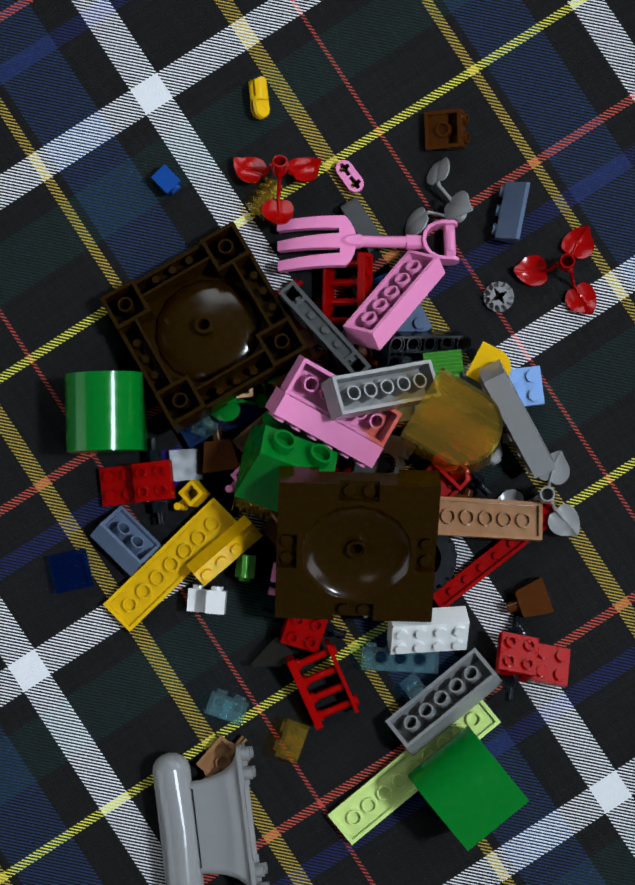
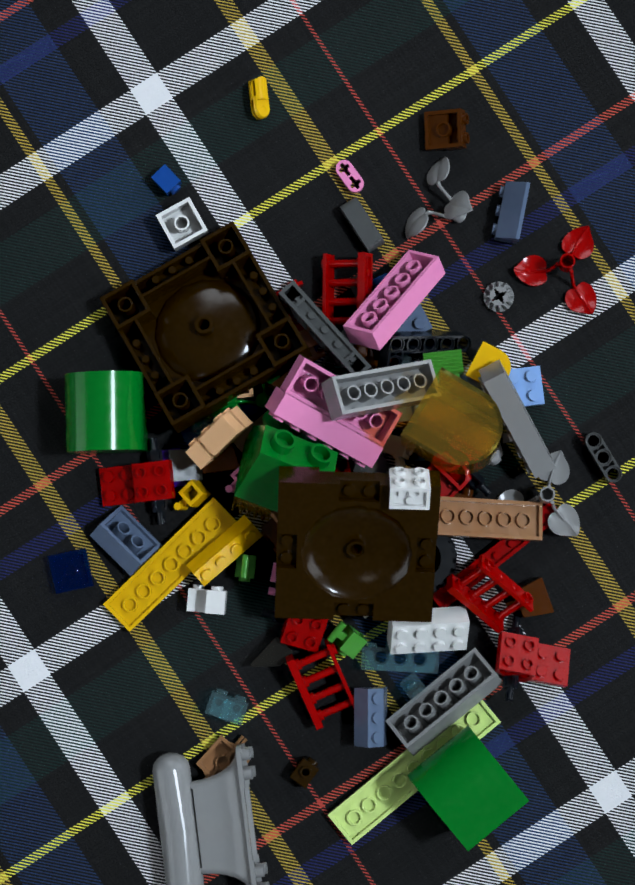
red plant [233,155,321,225] -> none
clear yellow piece [246,177,285,220] -> none
clear yellow brick [273,717,310,763] -> none
bright pink piece [277,215,460,273] -> none
none -> white brick [156,197,209,251]
none -> light nougat piece [185,406,253,469]
none -> dark brown brick [290,756,319,789]
none -> bright green brick [327,620,368,659]
none -> sand blue slope [354,686,387,748]
none -> white bracket [389,466,431,510]
none -> red fence [446,554,534,634]
none -> dark grey beam [583,432,622,483]

